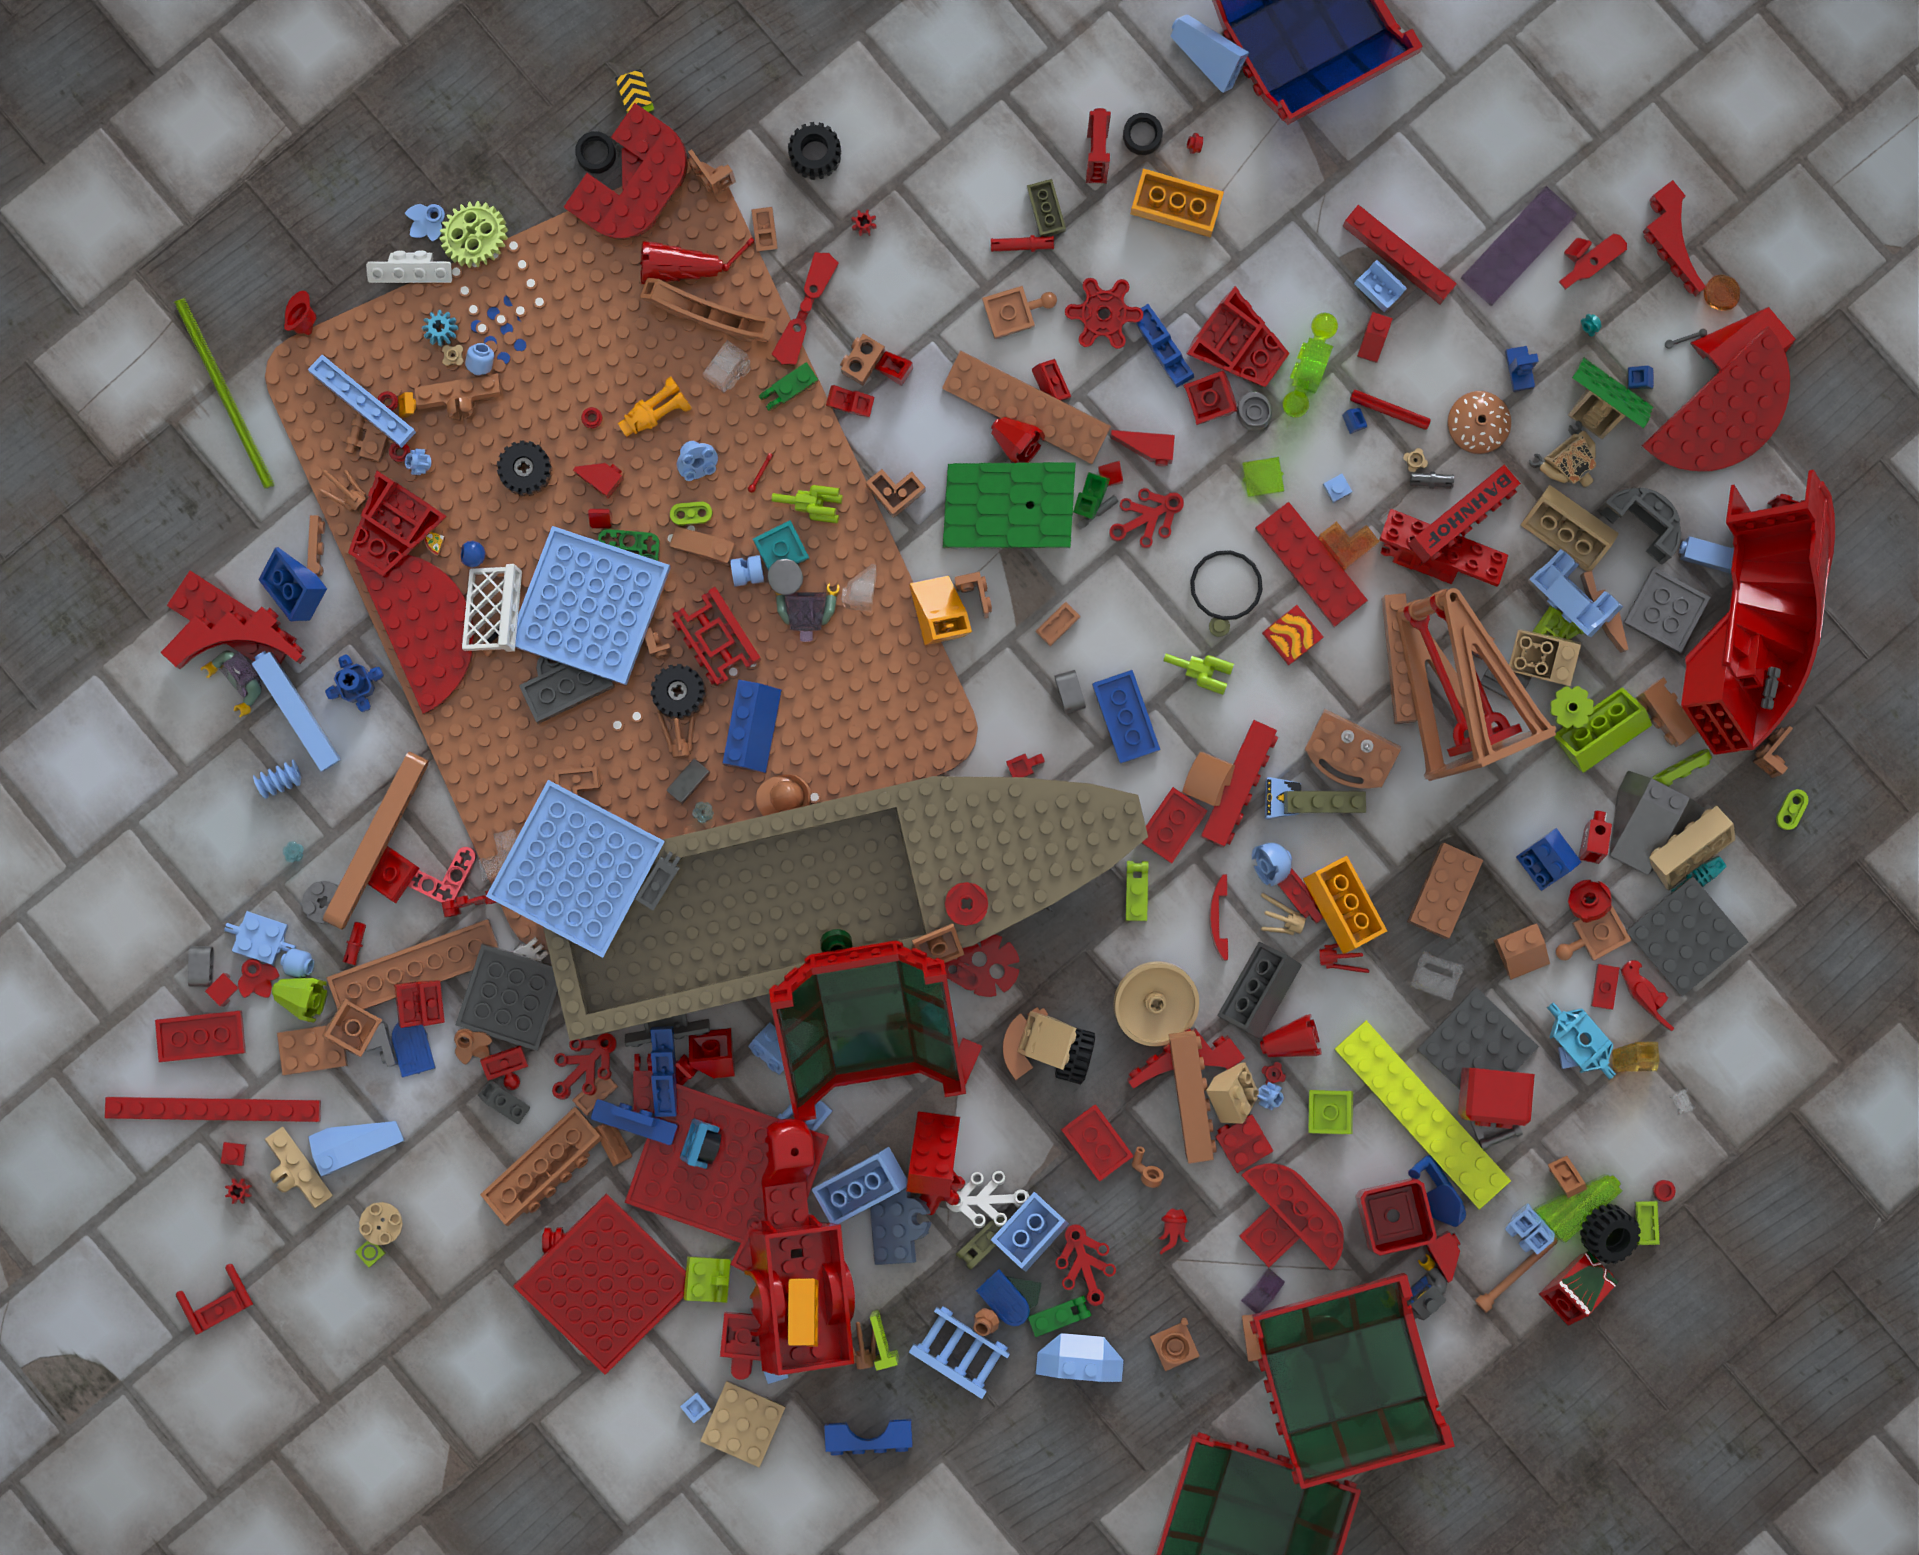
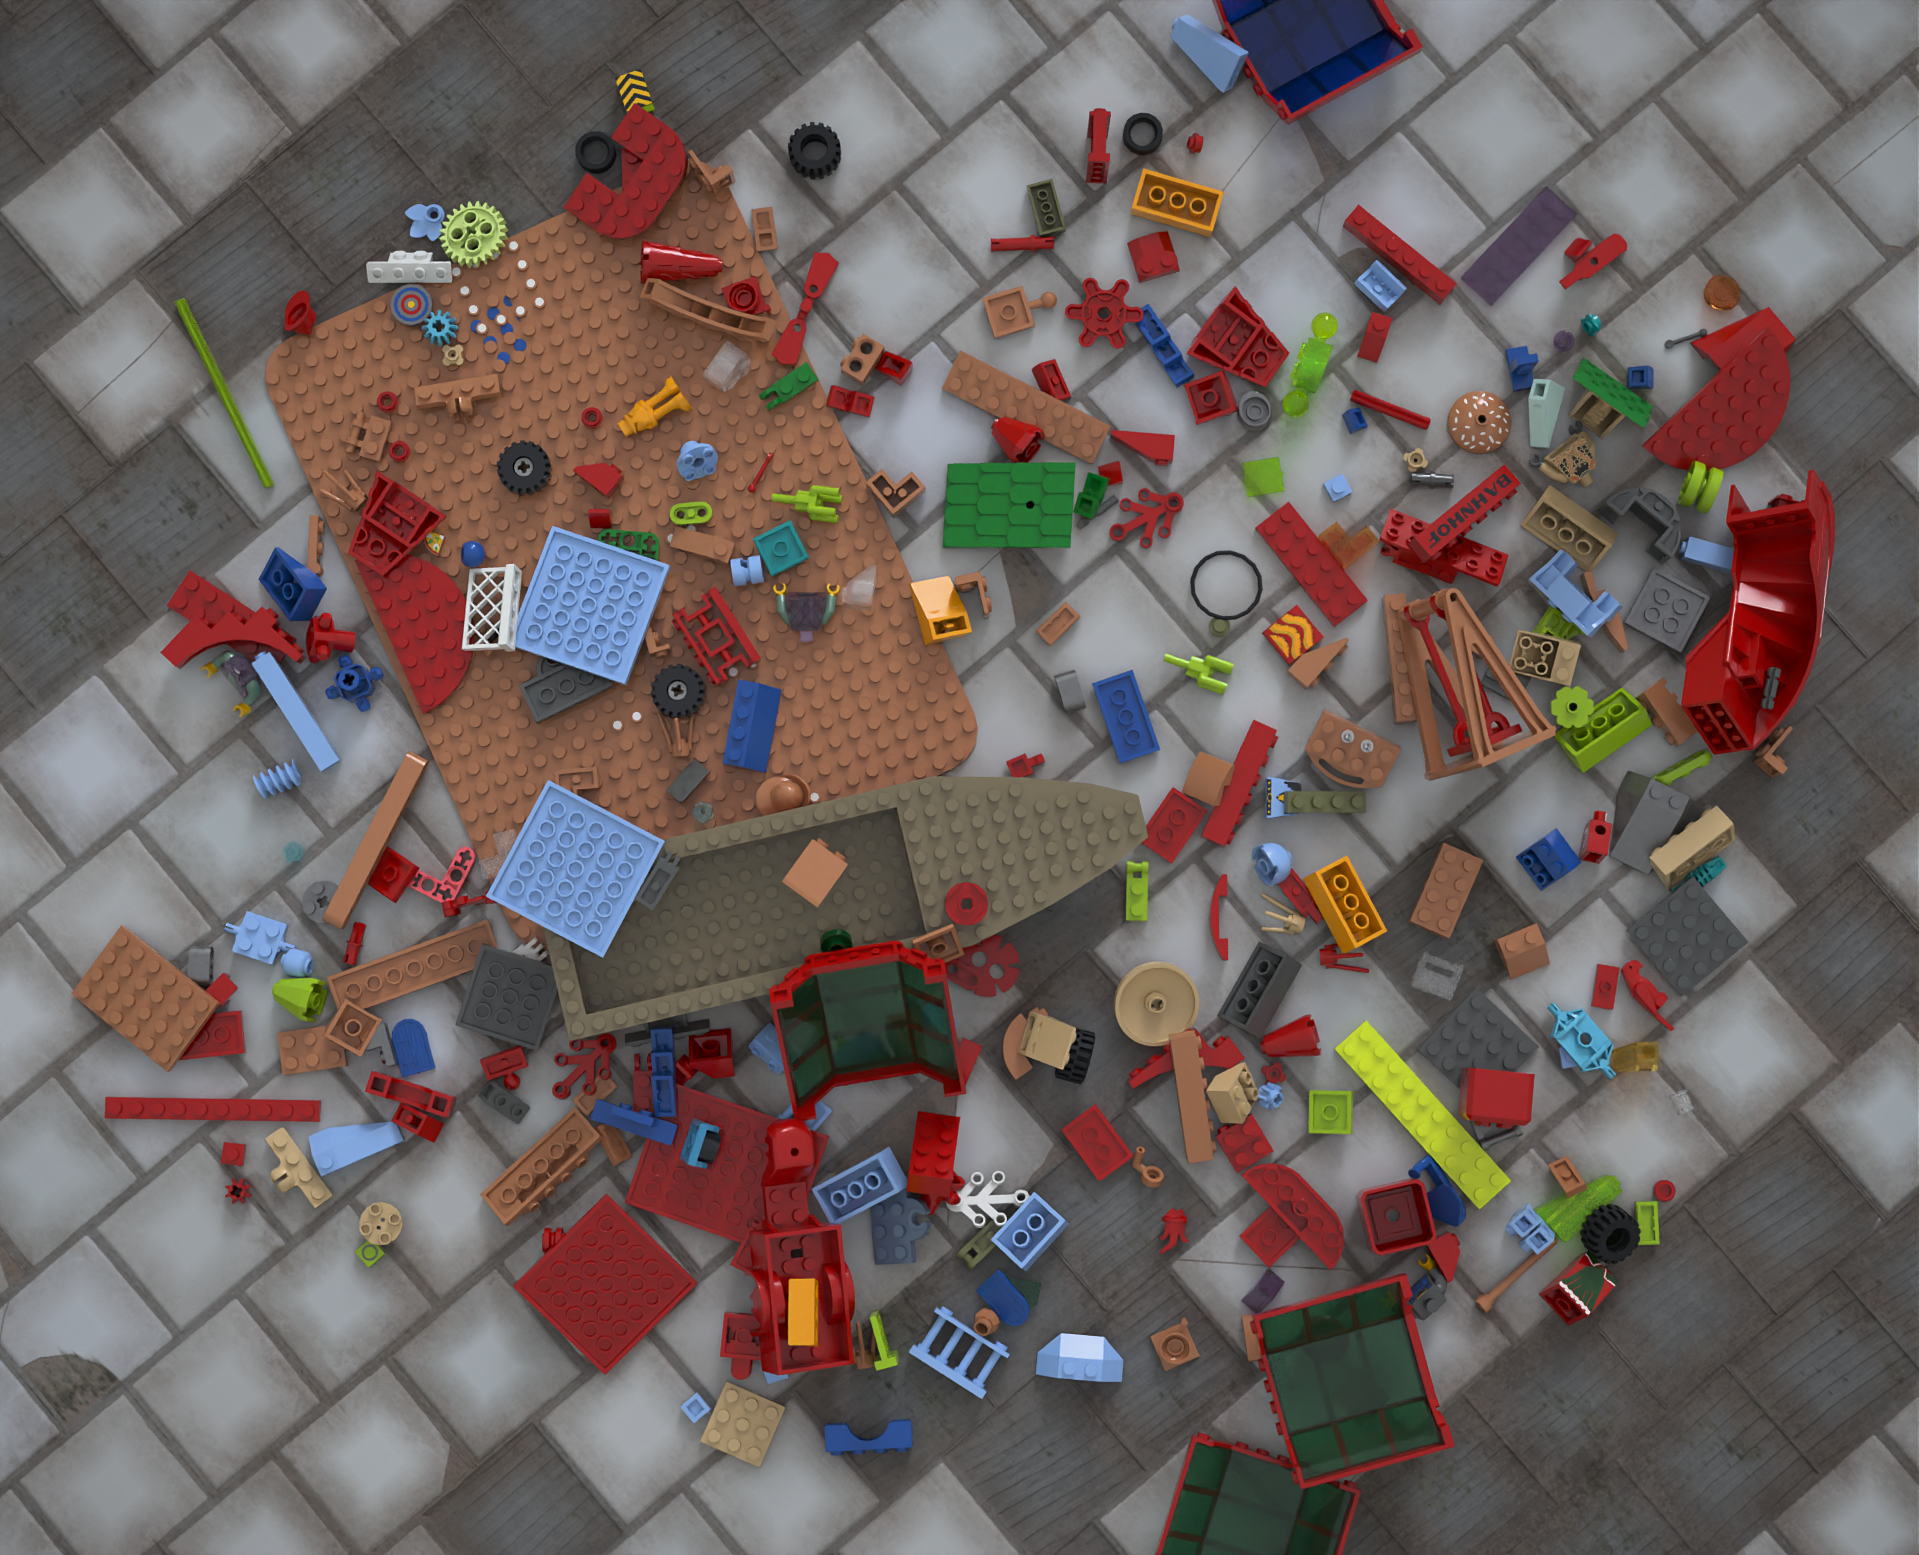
red plate [176,1264,253,1335] -> none
red plate [238,959,280,998] -> none
light blue plate [308,355,416,448] -> none
red slope [394,980,445,1028] -> none
light orange plate [398,392,416,418] -> none
light blue gear [405,449,431,475] -> none
nougat plate [454,1029,493,1065] -> none
light blue head [465,343,494,376] -> none
lime hinge [684,1256,731,1303] -> none
red hinge [722,238,755,272] -> none
flat silver piece [768,559,803,595] -> none
red gear [851,209,877,237] -> none
green plate [1028,1295,1092,1337] -> none
red plant [1055,1224,1116,1306] -> none
nougat plate [1556,906,1631,961] -> none
red plate [1568,880,1612,923] -> none
red arch [1643,180,1706,297] -> none
lime plate [1776,789,1808,830] -> none
none -> nougat plate [71,925,220,1072]
none -> red piece [305,612,356,664]
none -> red arch [365,1071,457,1118]
none -> tile [390,284,433,327]
none -> red slope [391,1102,444,1143]
none -> red hat [721,276,771,315]
none -> nougat slope [782,838,848,907]
none -> red slope [1127,231,1180,283]
none -> nougat slope [1287,638,1349,690]
none -> light aqua slope [1528,379,1565,448]
none -> clear purple plate [1553,330,1575,352]
none -> lime wheel [1678,460,1724,514]

